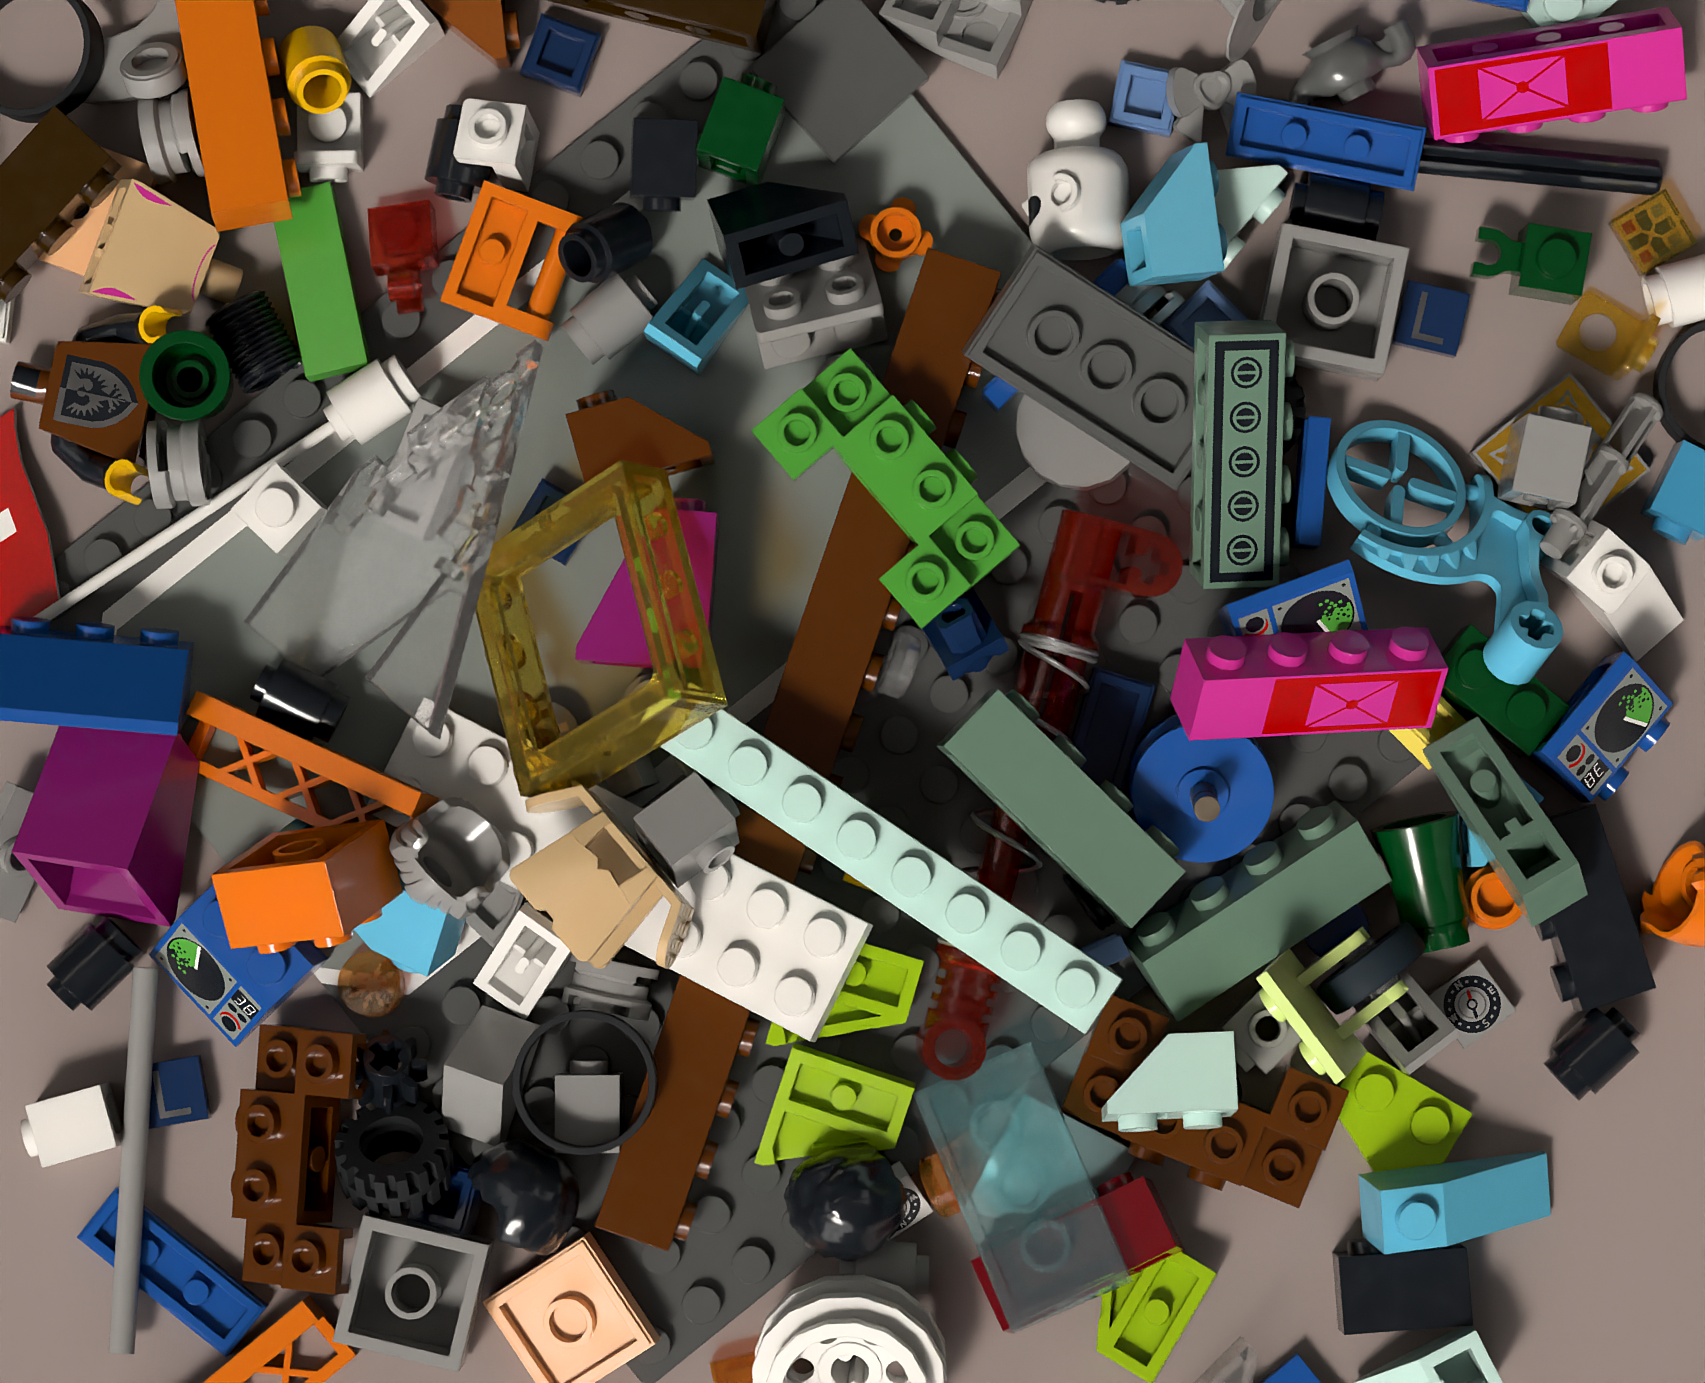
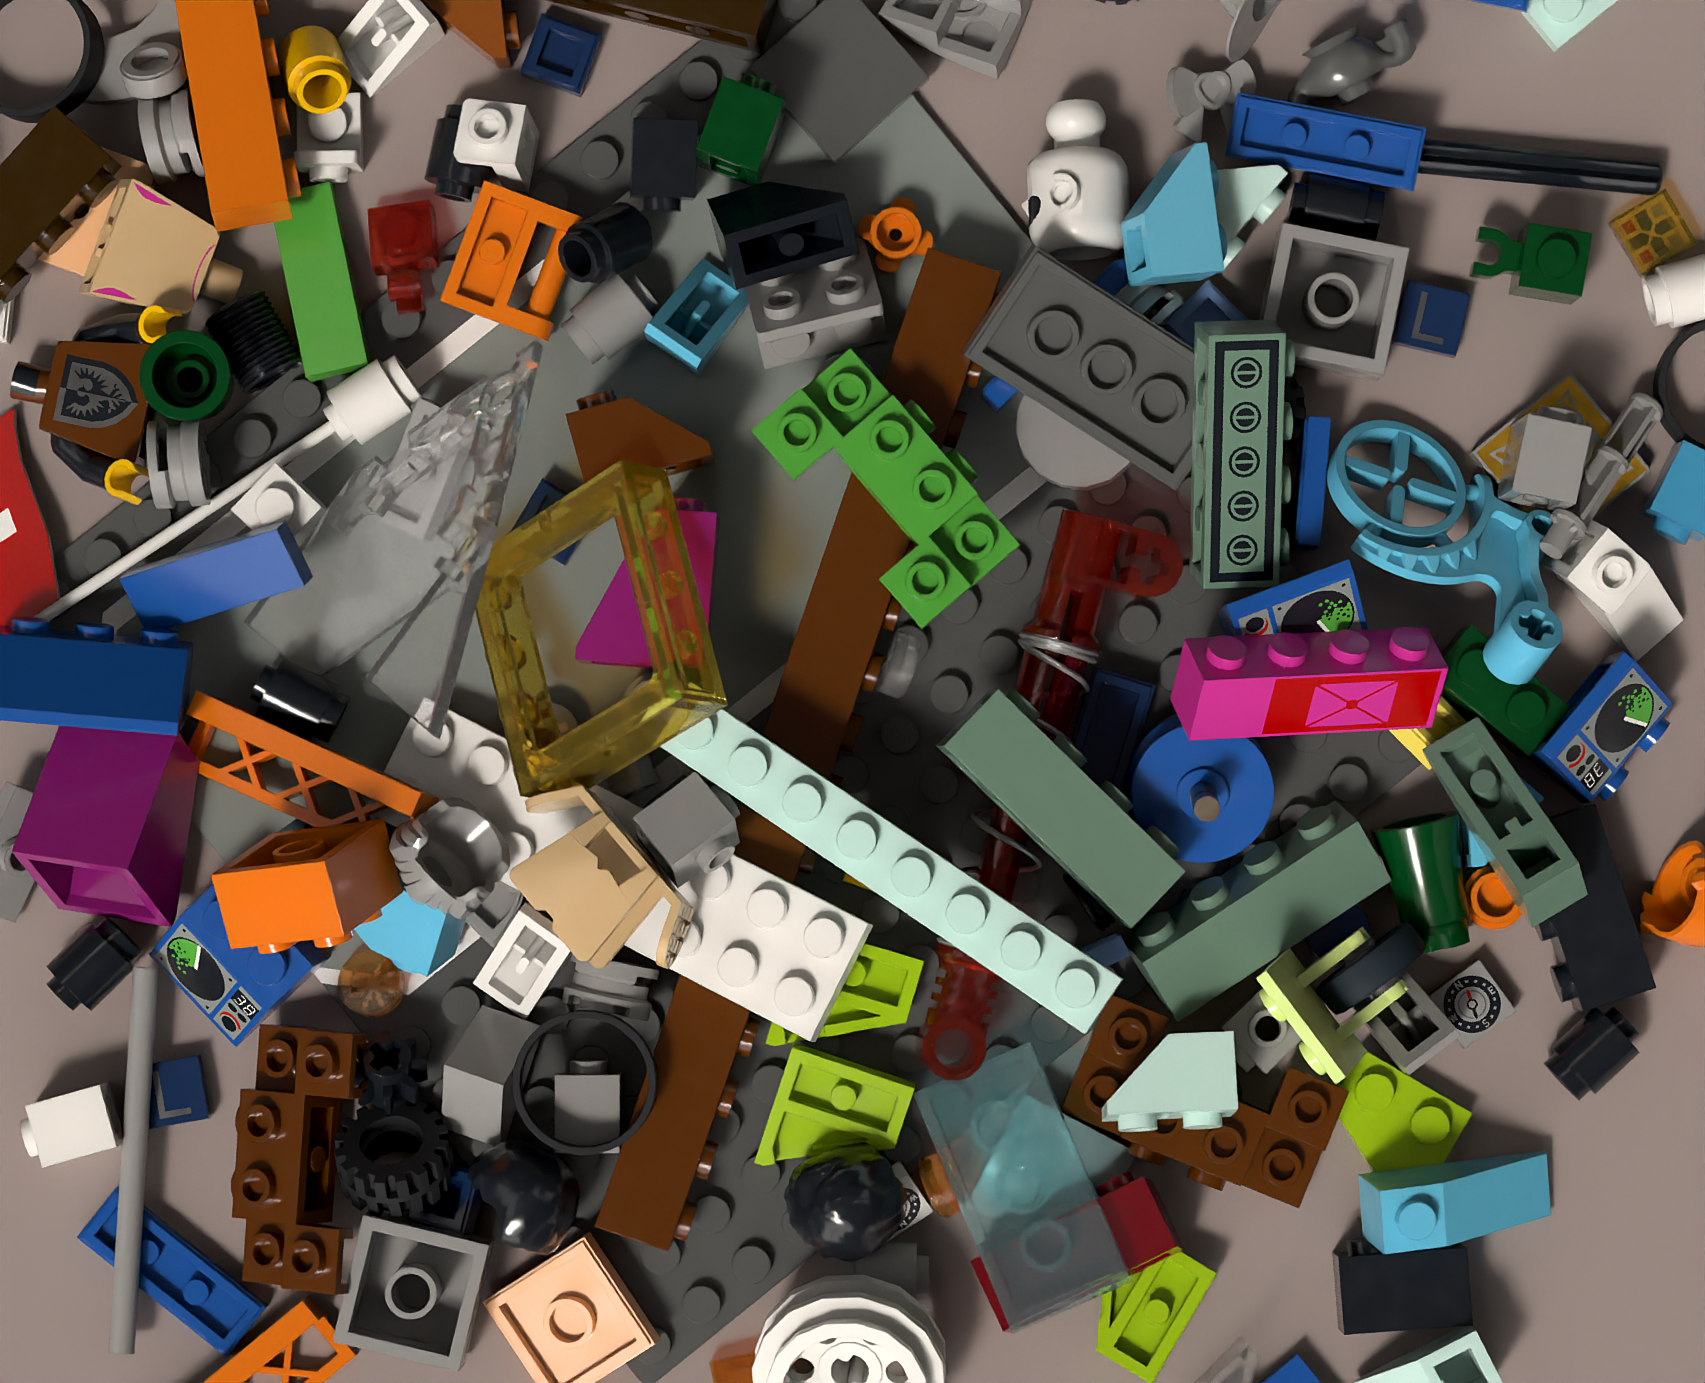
dark blue hips [922,587,1010,681] -> none
medium blue tile [1107,60,1175,138] -> none
dark pink brick [1416,6,1687,143] -> none
clear yellow bracket [1556,291,1661,381] -> none
none -> blue tile [119,520,313,629]

